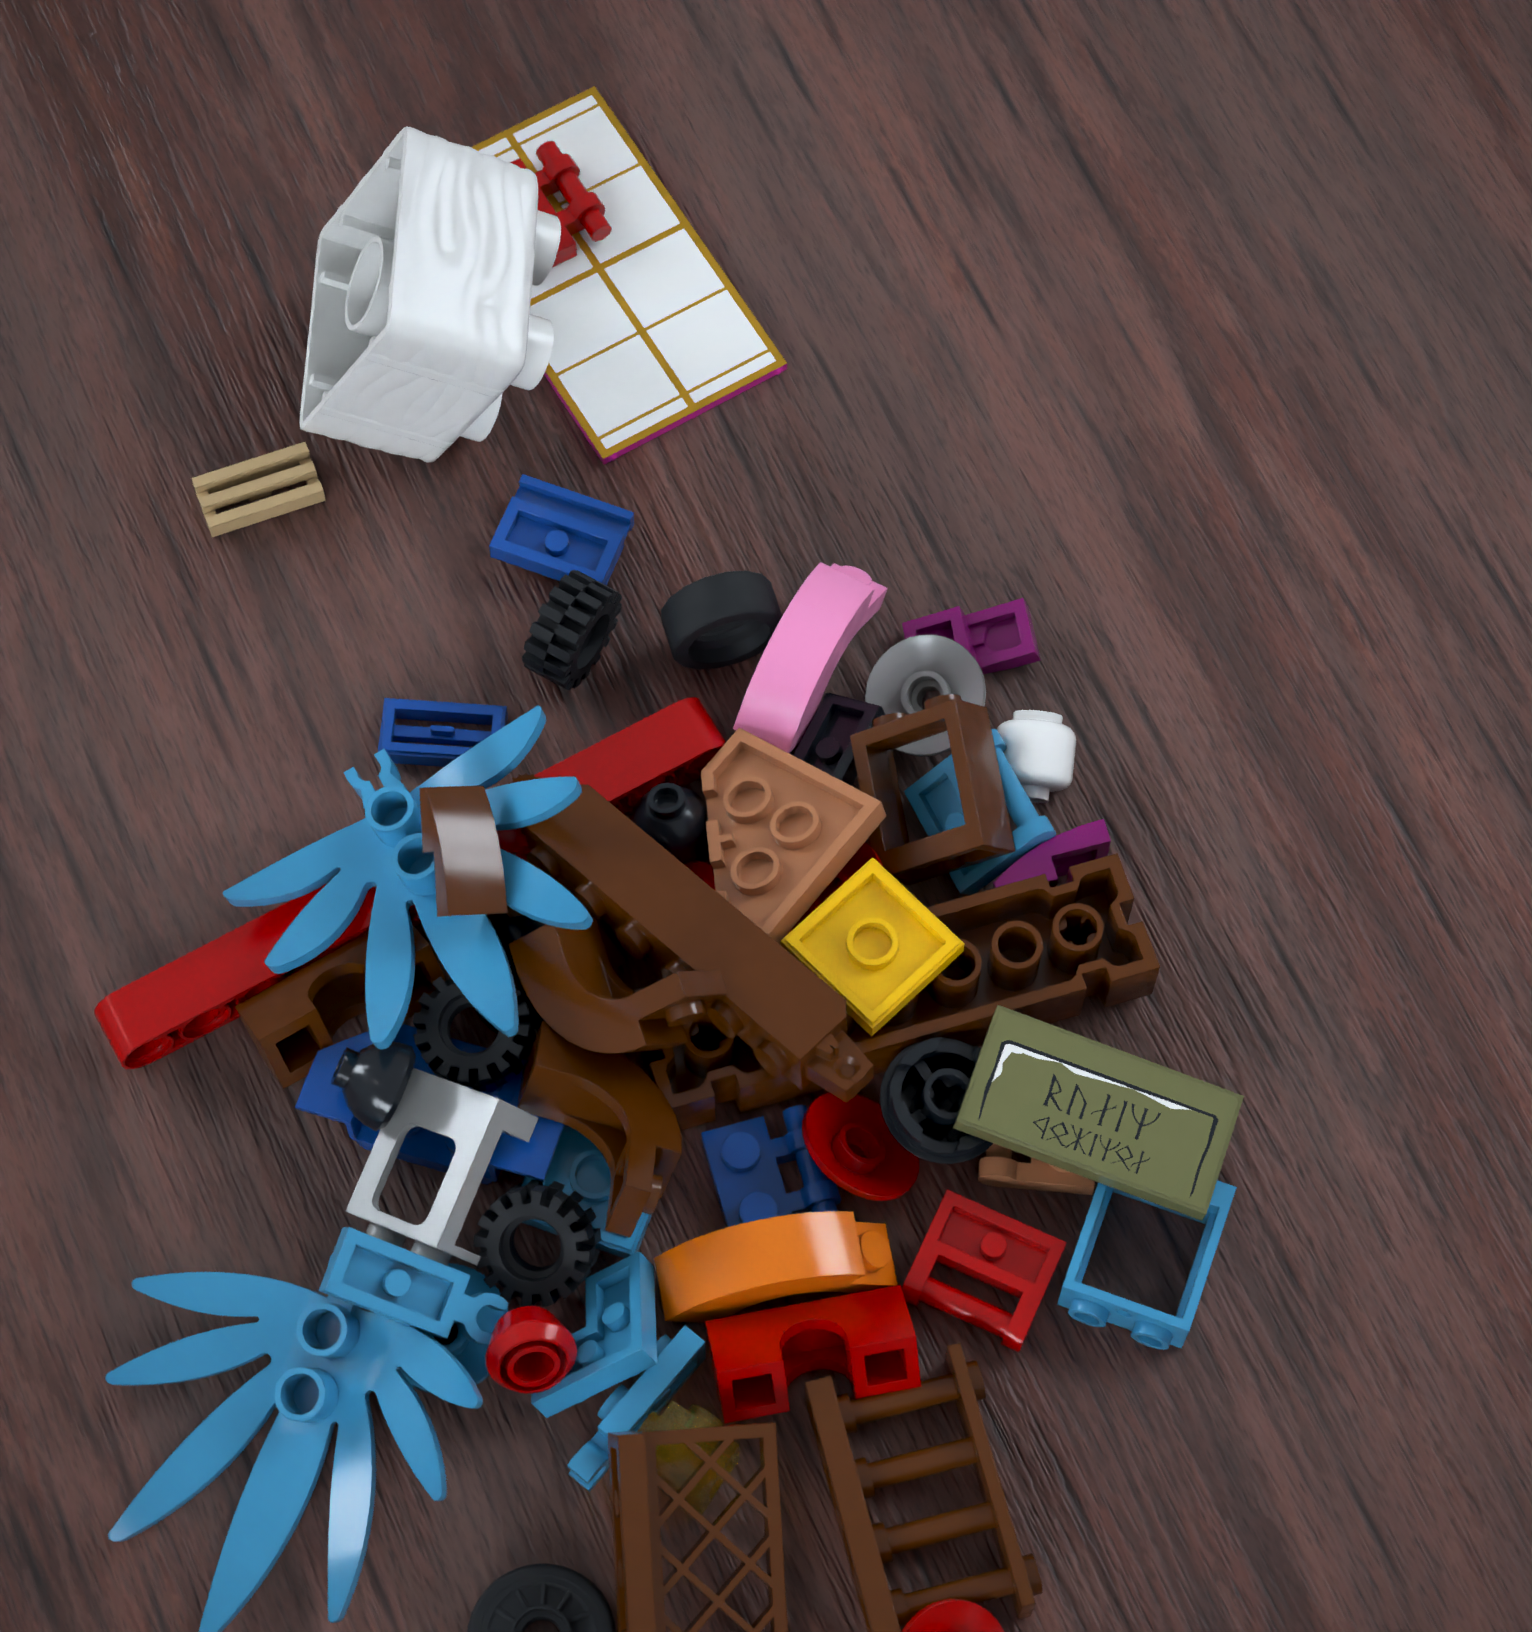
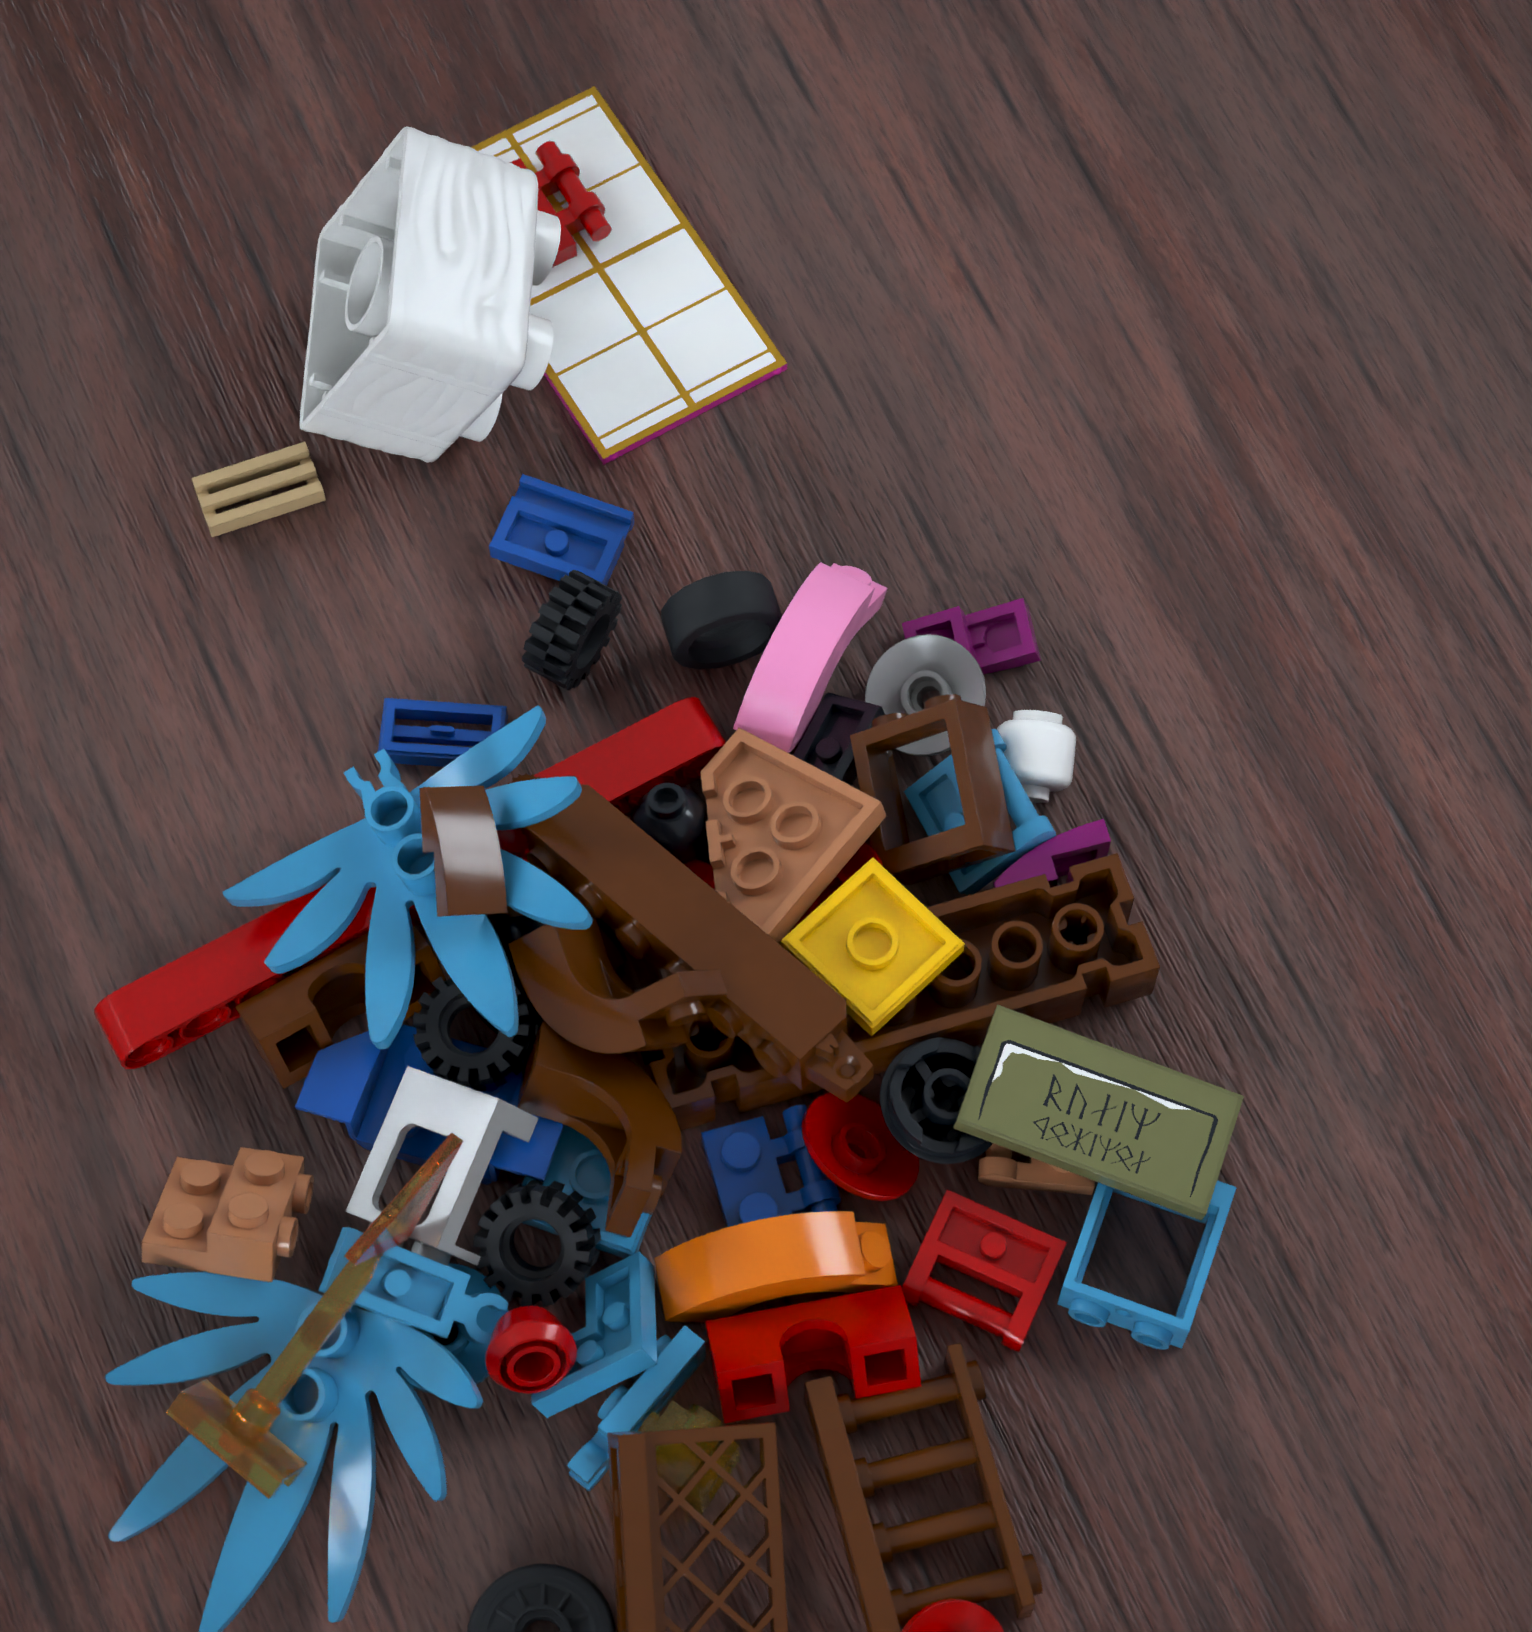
black brick [331,1042,416,1131] -> none
none -> nougat plate [142,1147,314,1283]
none -> clear orange piece [166,1133,463,1499]

